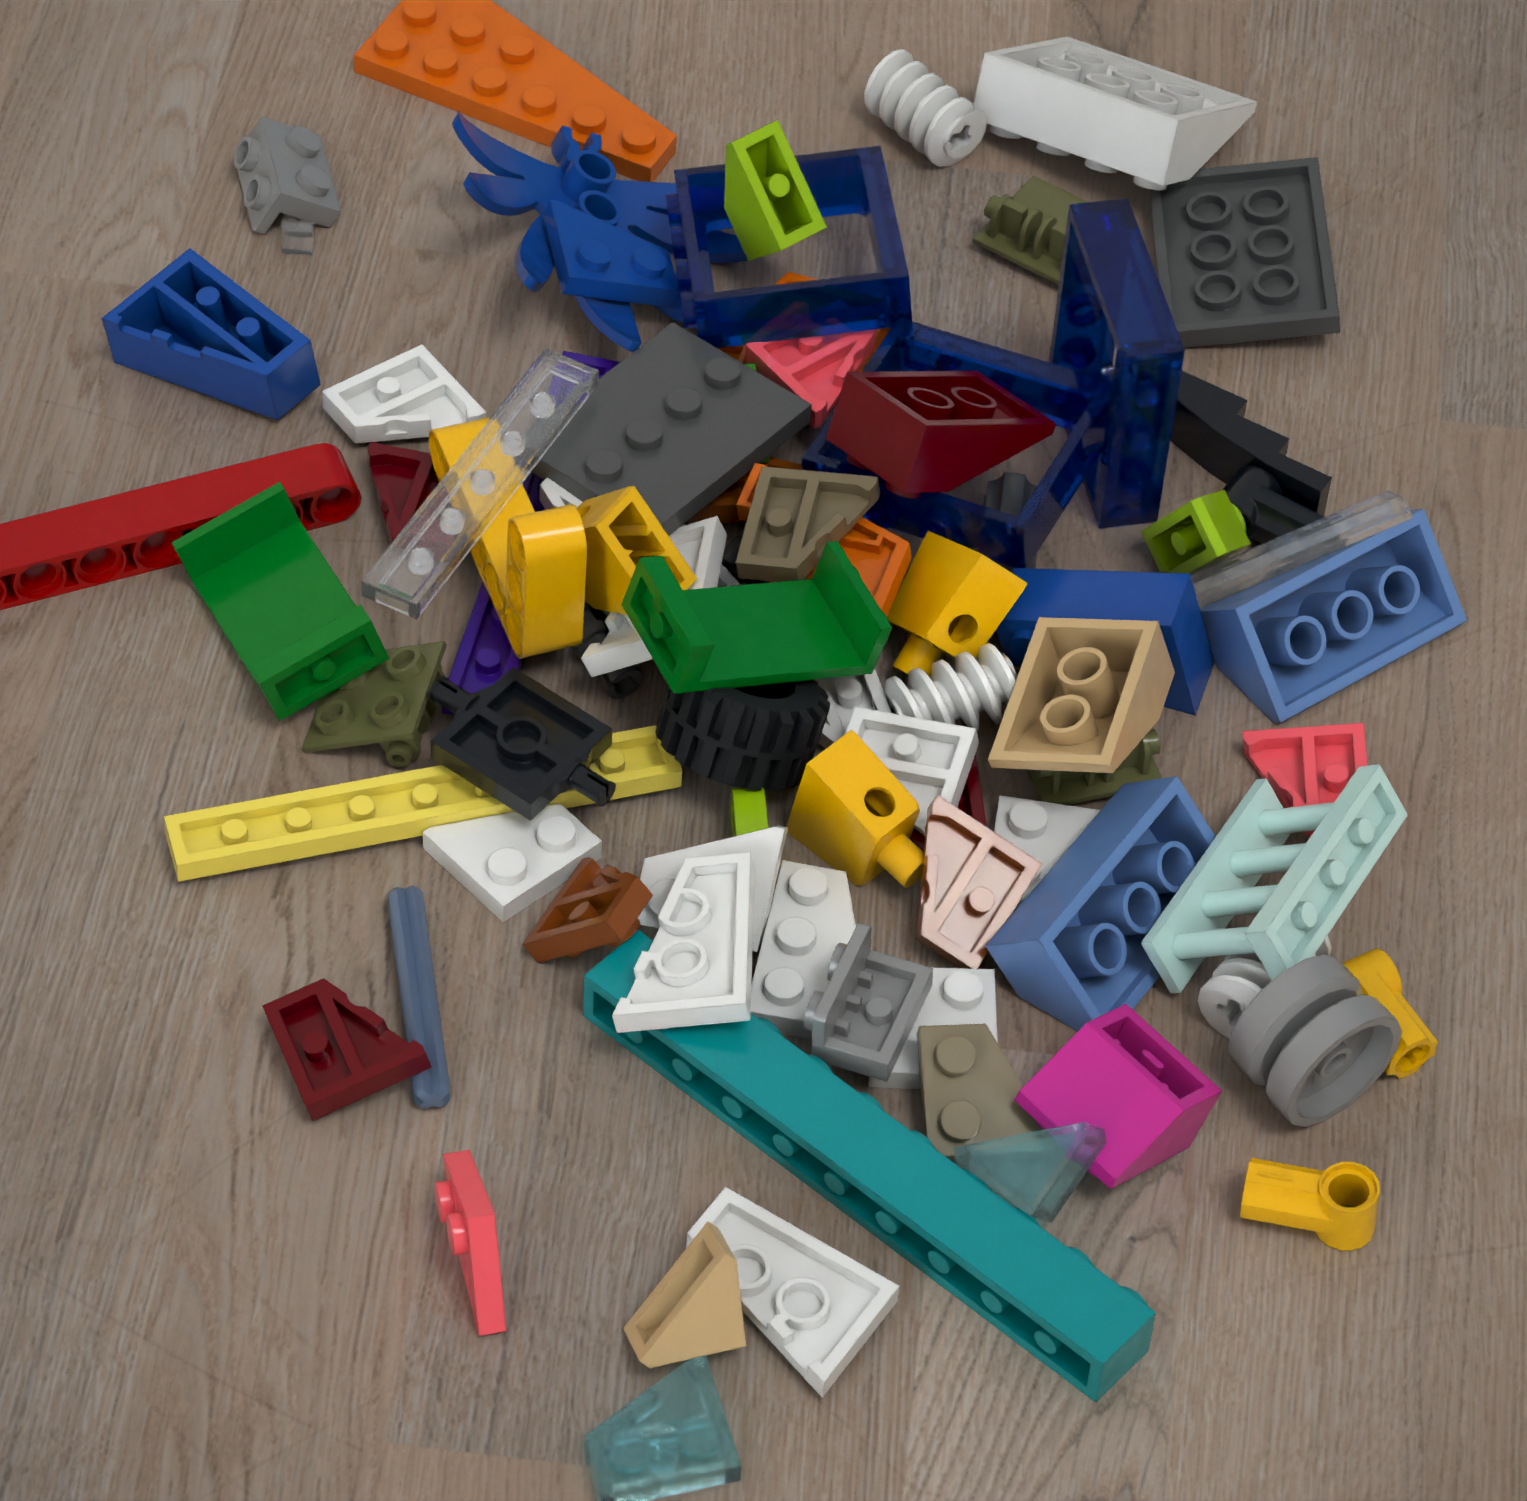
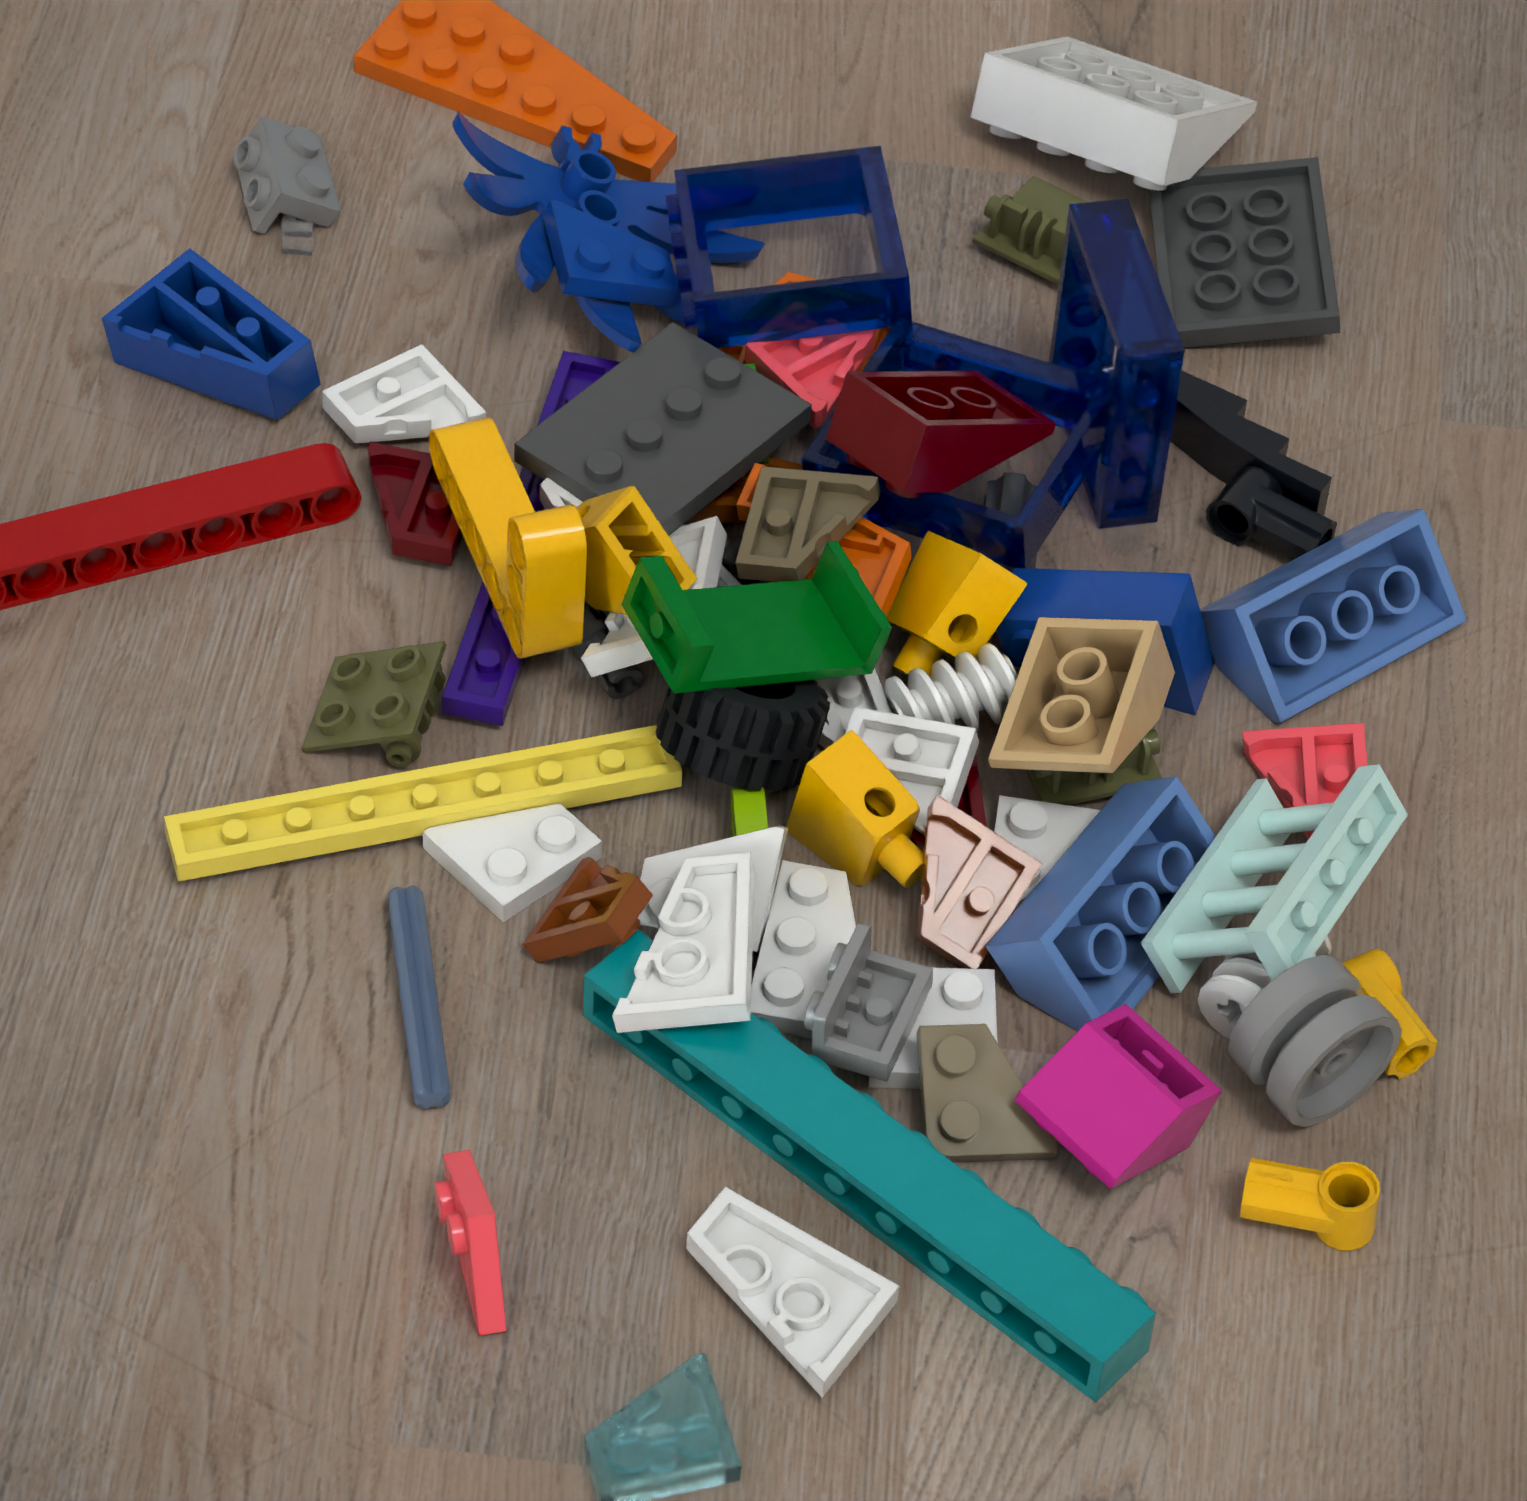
green panel [171,482,389,721] -> none
dark red wing [262,978,432,1121] -> none
clear tile [362,348,599,620] -> none
black plate [429,667,616,821] -> none
tan slope [623,1221,746,1368] -> none
lime slope [724,120,827,261] -> none
white piece [864,49,987,167] -> none
clear light blue slope [954,1122,1106,1223] -> none
lime slope [1141,489,1251,575] -> none
clear tile [1191,491,1413,608] -> none

